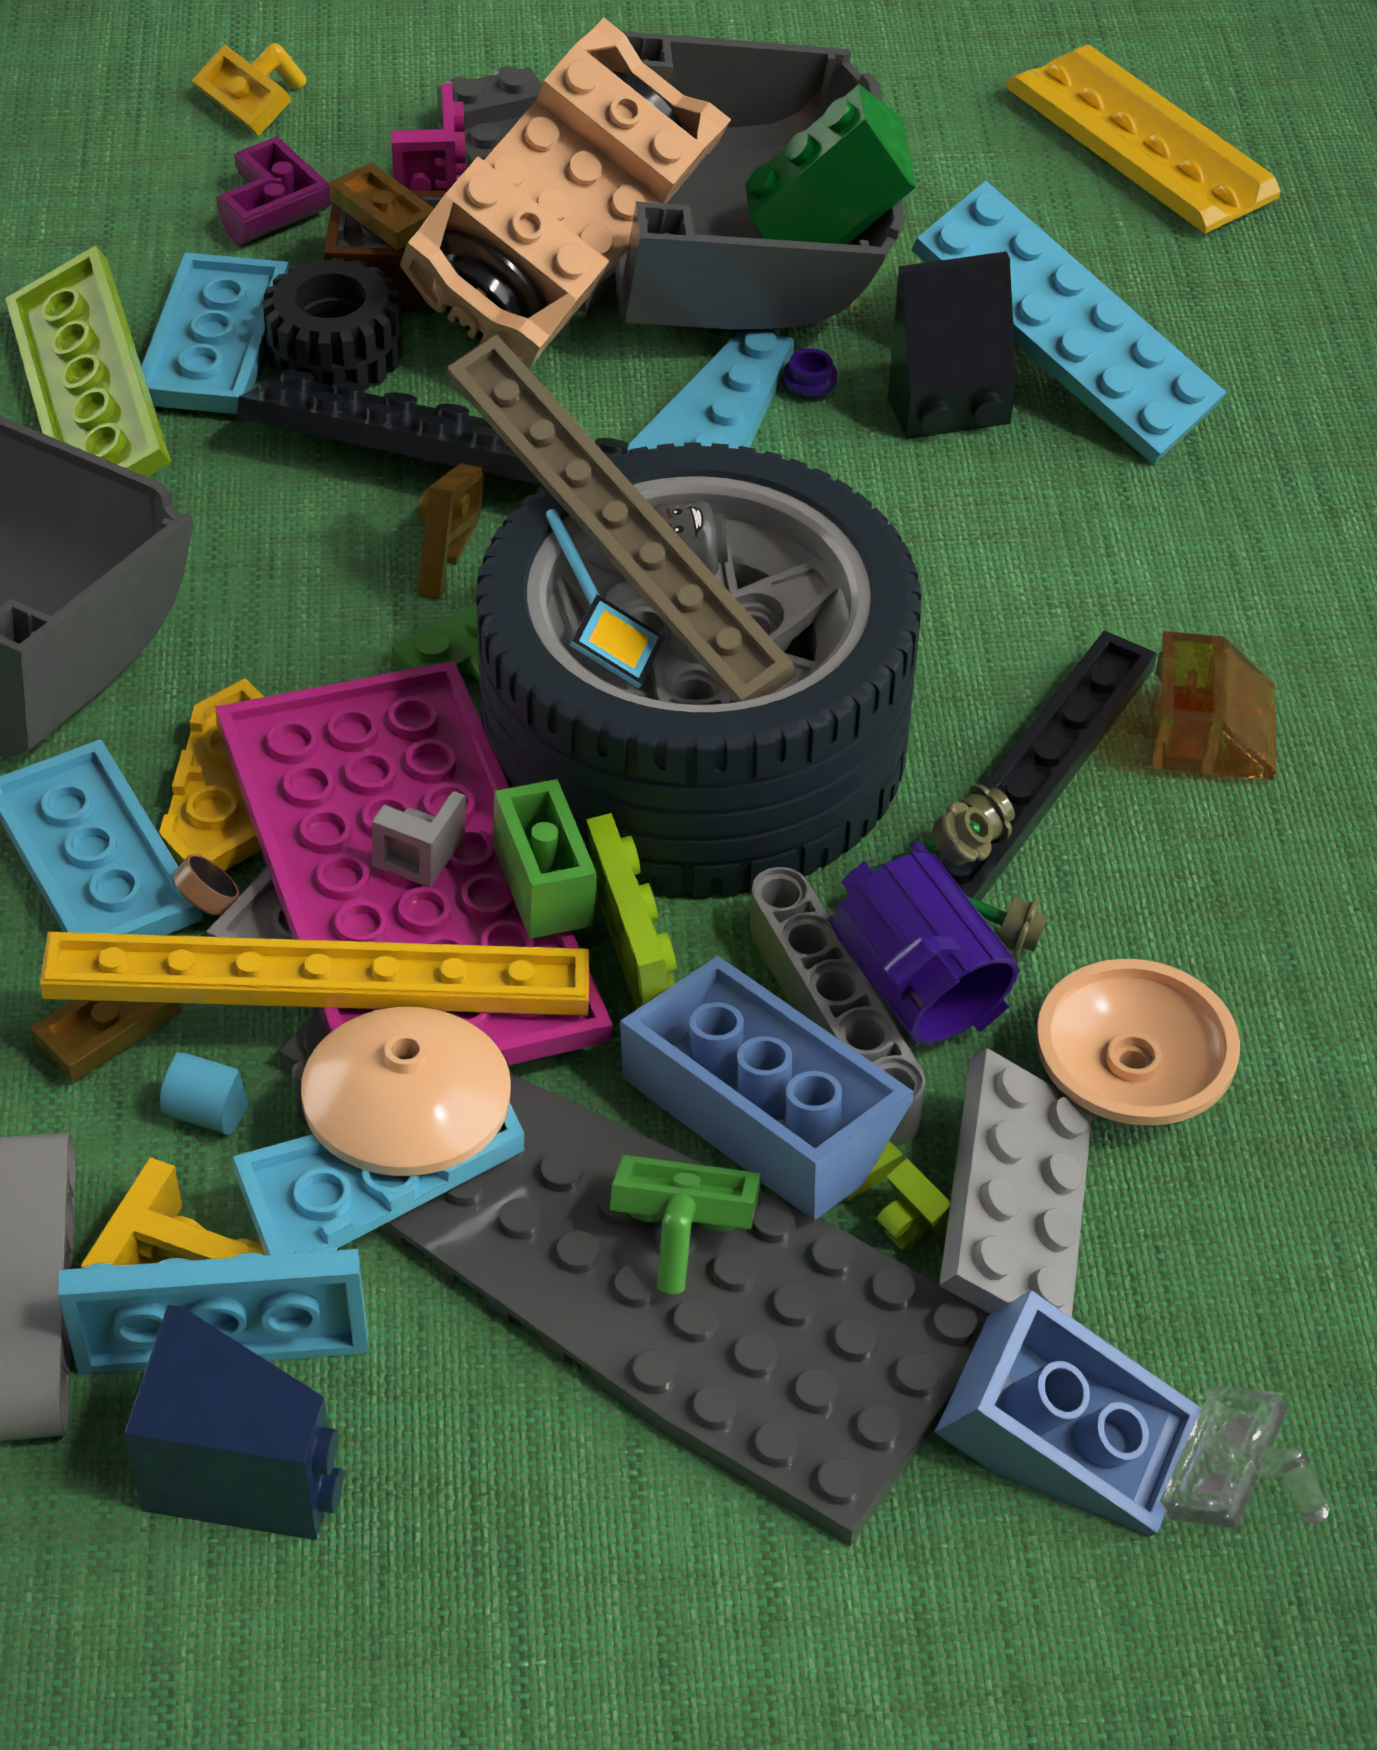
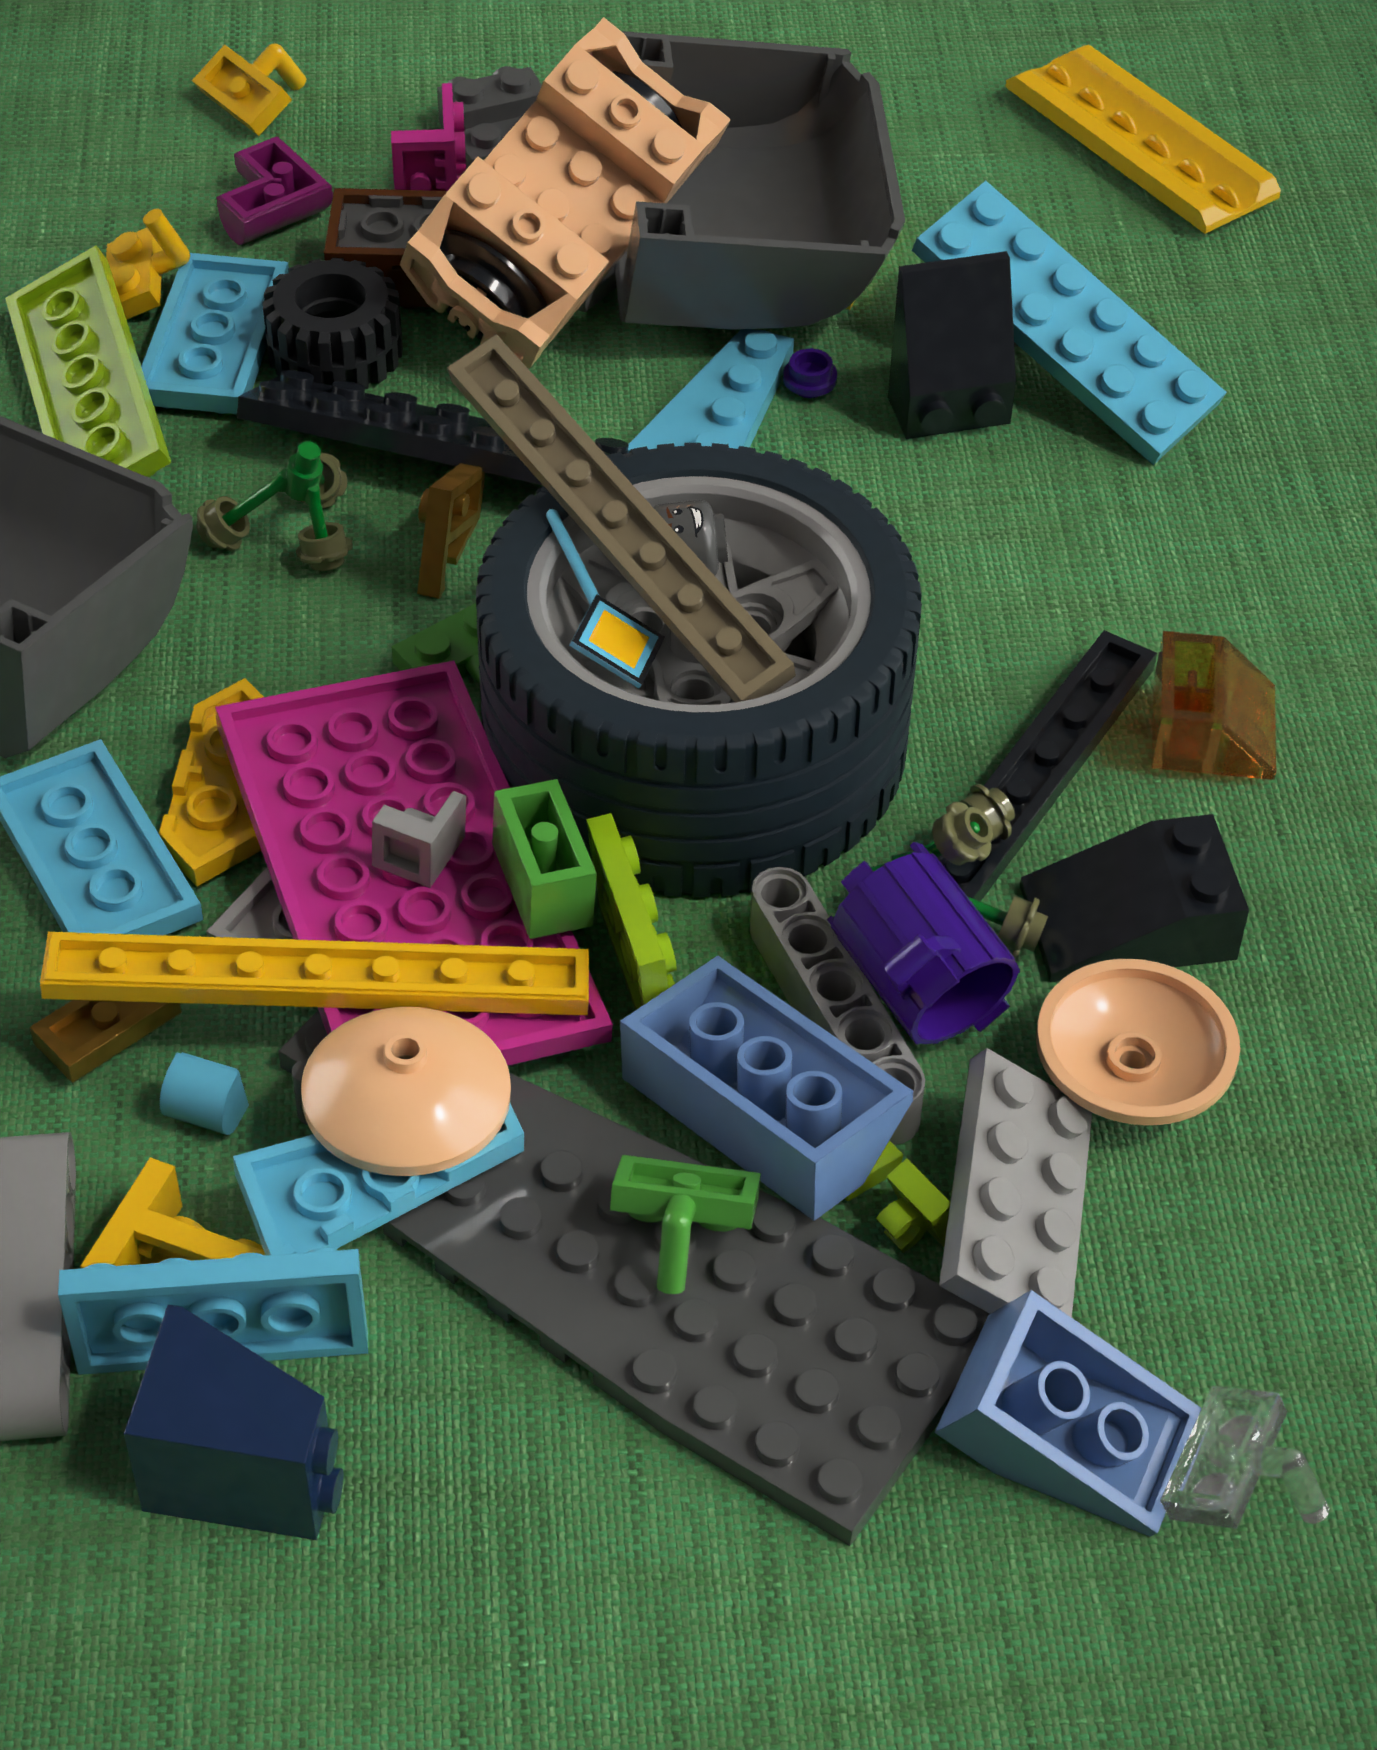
medium nougat tile [173,854,239,915] -> none
pearl gold plate [329,162,434,250] -> none
green slope [745,84,916,244] -> none
none -> yellow plate [106,209,190,320]
none -> plant [196,441,353,571]
none -> black slope [1020,814,1249,982]

